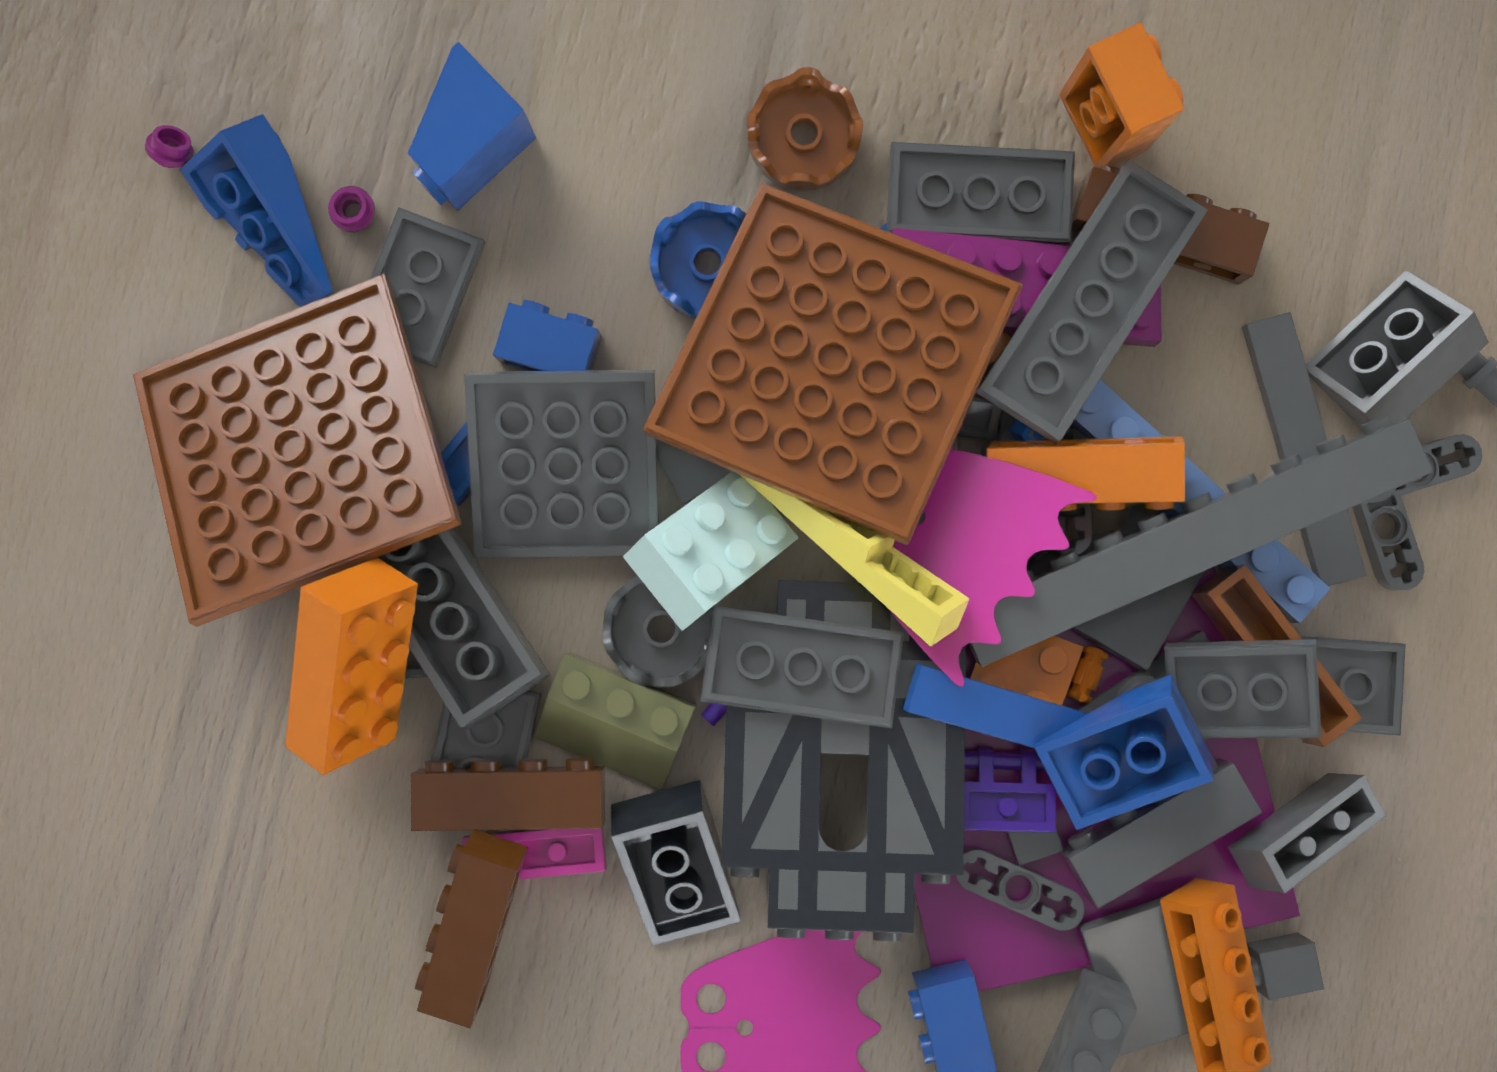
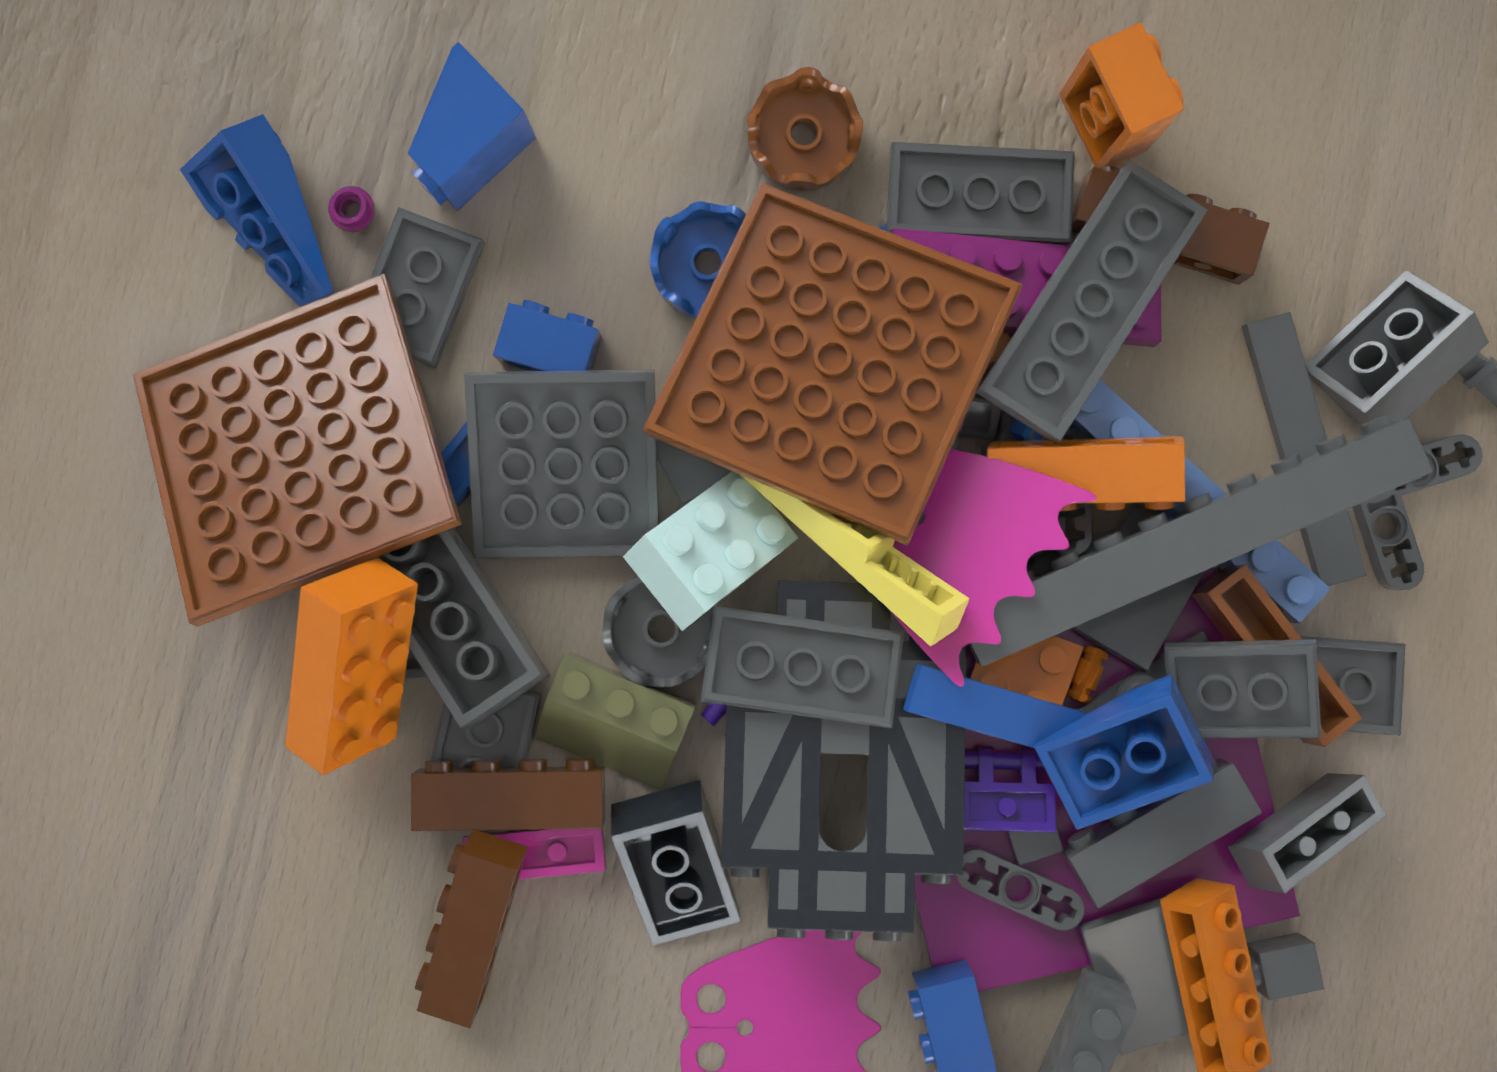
magenta plate [145,125,194,168] -> none

